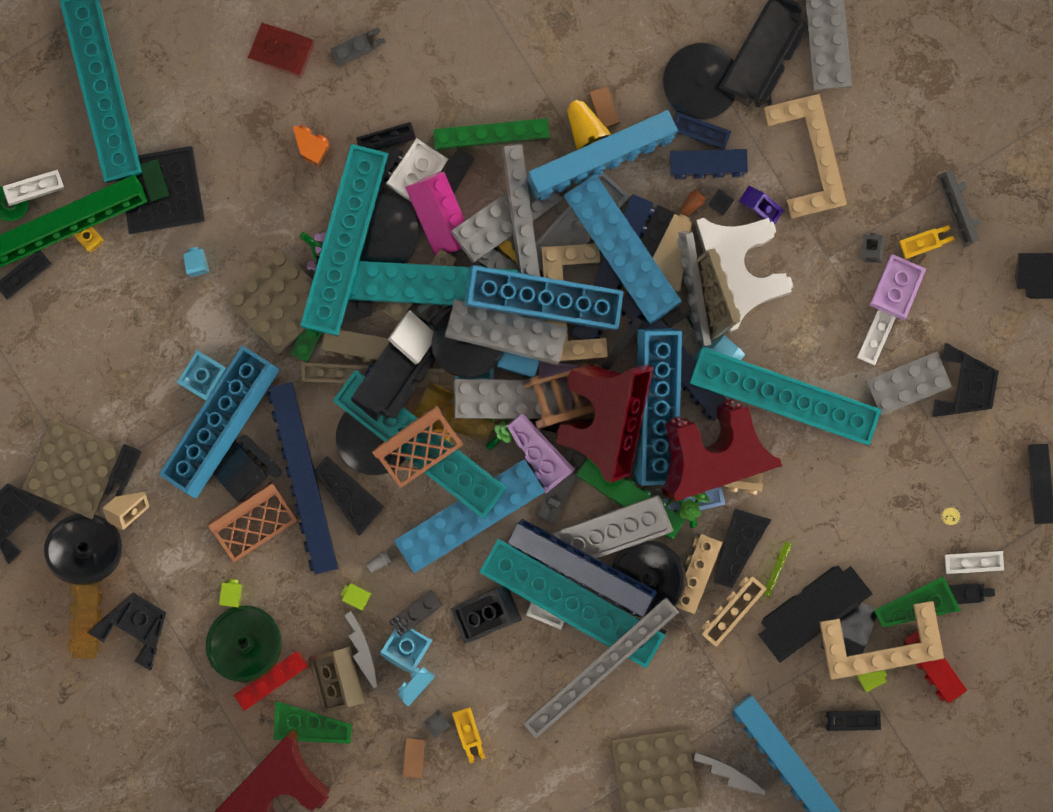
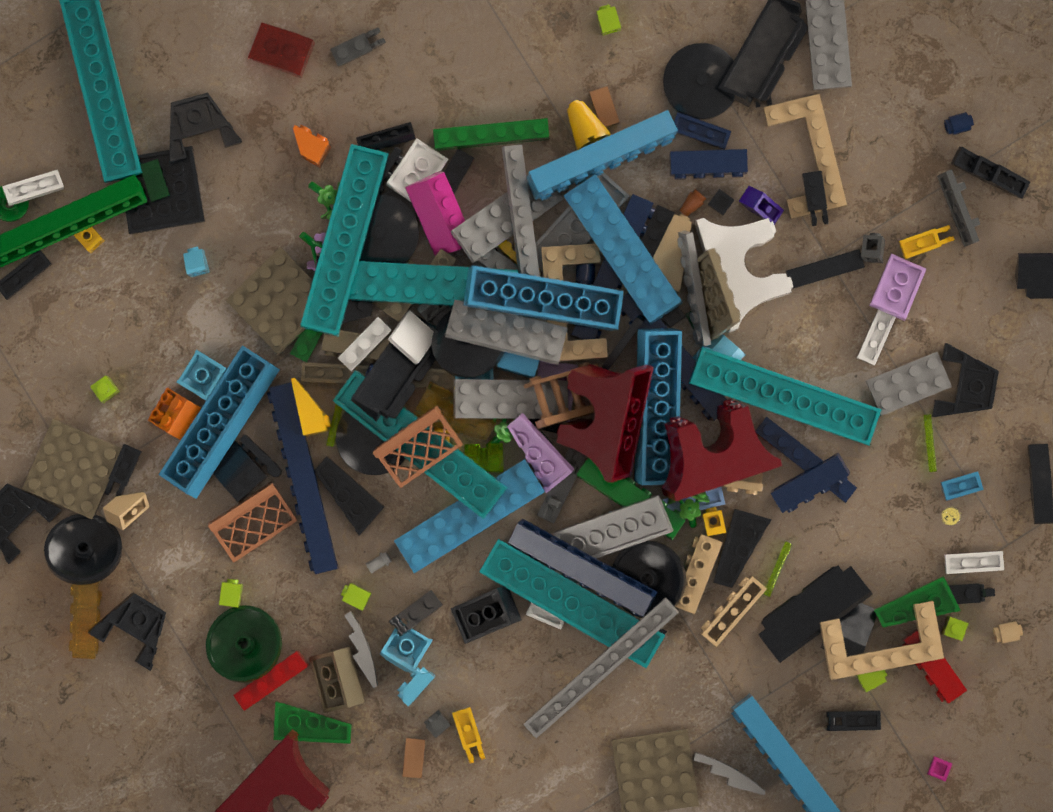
none -> lime brick [90,375,120,403]
none -> orange slope [148,387,201,440]
none -> black wing [169,92,242,163]
none -> yellow slope [291,378,331,436]
none -> bright green plant [308,181,340,220]
none -> clear neon green bar [326,390,342,447]
none -> white plate [338,317,392,372]
none -> clear neon green brick [465,443,504,473]
none -> dark blue brick [575,264,595,286]
none -> lime brick [596,5,621,36]
none -> yellow brick [702,507,726,536]
none -> dark blue plate [755,417,857,503]
none -> dark blue brick [771,453,850,513]
none -> black tile [786,249,865,289]
none -> black hinge [802,171,829,226]
none -> clear neon green bar [923,414,937,472]
none -> dark pink tile [927,756,952,782]
none -> dark azure plate [940,471,984,501]
none -> lime brick [941,616,968,641]
none -> dark blue brick [944,112,974,135]
none -> black slope [951,147,1030,199]
none -> tan brick [993,621,1023,644]

